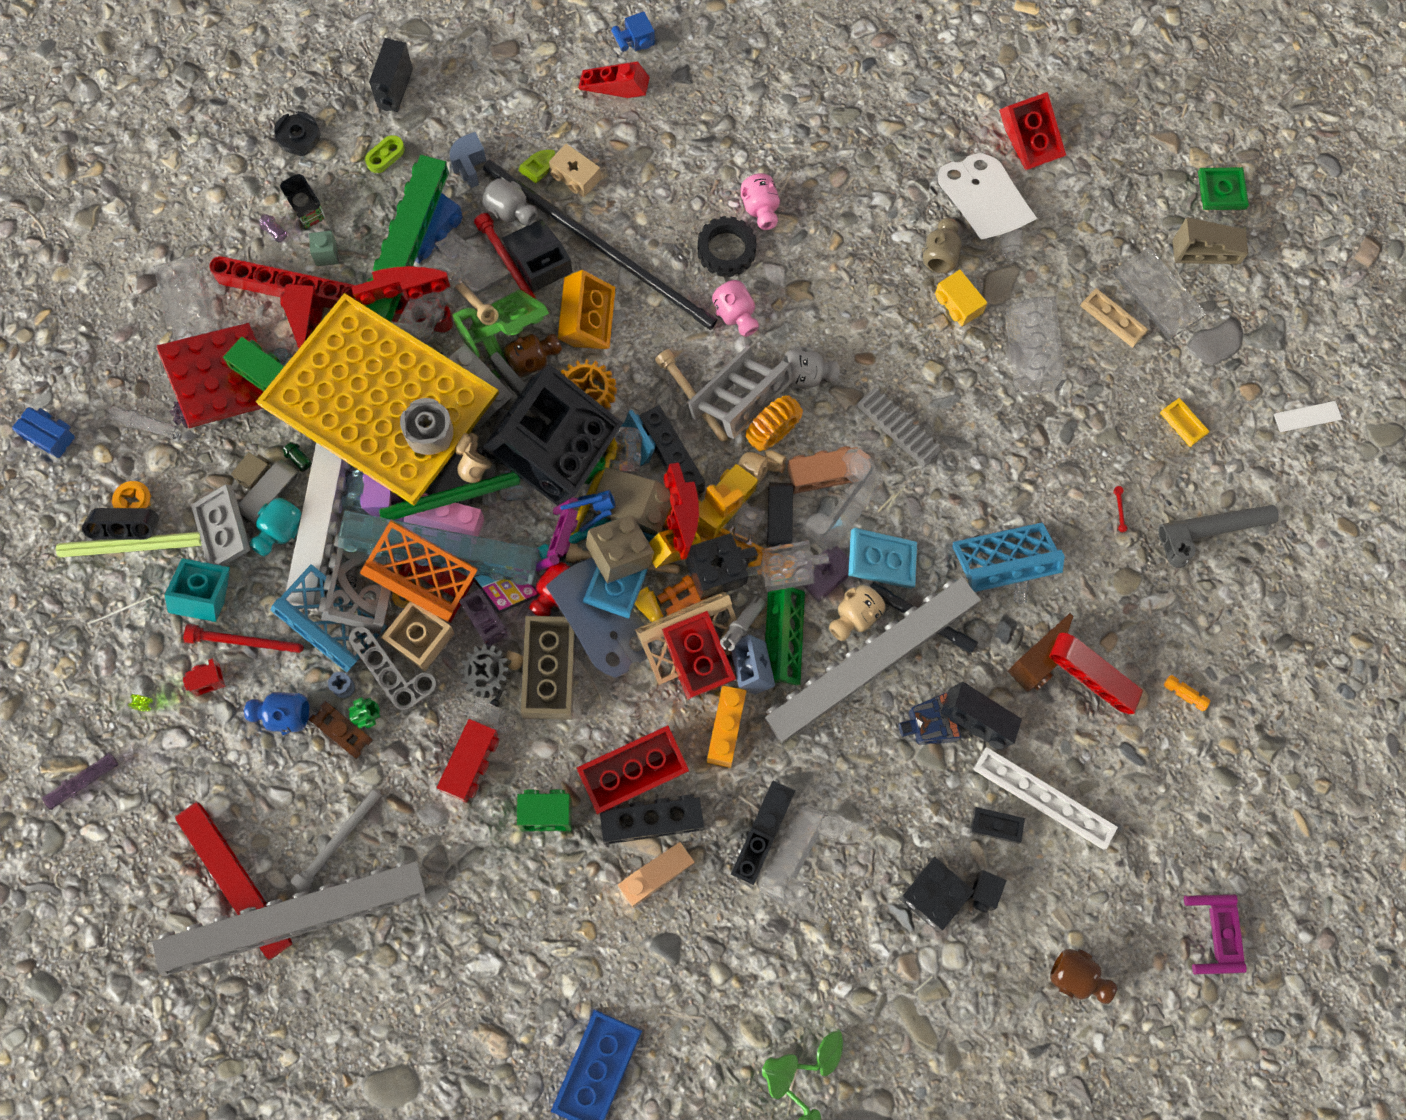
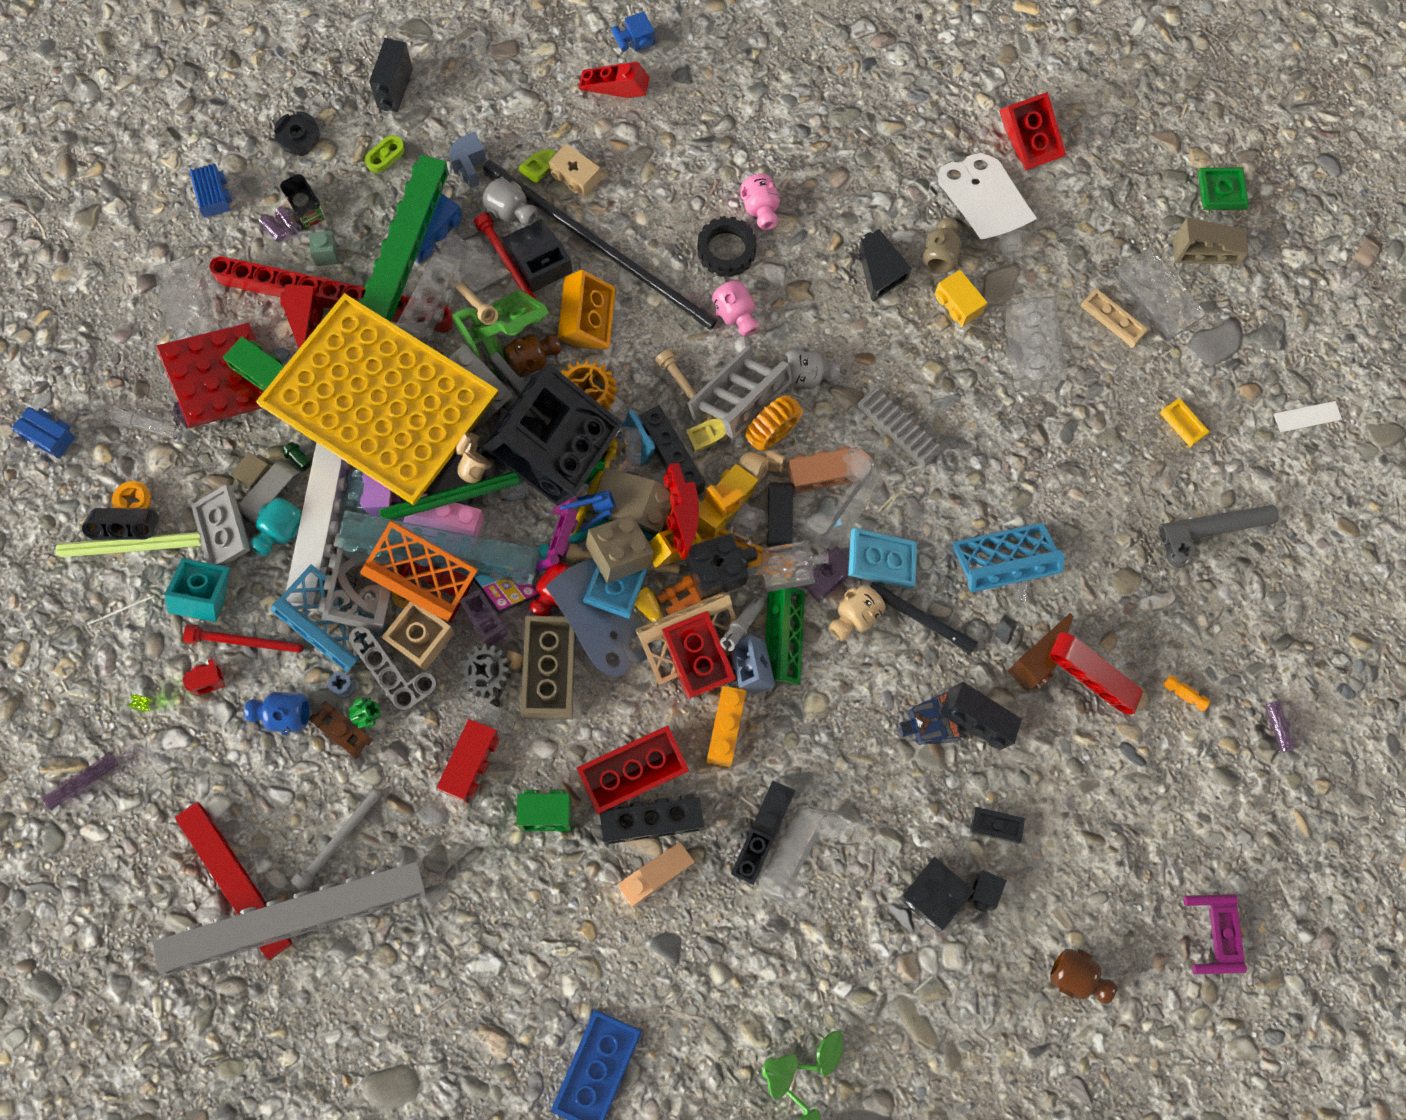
red slope [351,266,451,305] -> none
light grey brick [400,398,454,455] -> none
light grey brick [764,577,980,744] -> none
white plate [973,747,1118,850] -> none
red hinge [1113,486,1128,533] -> none
none -> blue brick [189,163,232,218]
none -> clear purple pin [275,205,302,235]
none -> light yellow plate [686,418,726,453]
none -> black slope [859,229,912,302]
none -> clear purple pin [1264,701,1295,752]

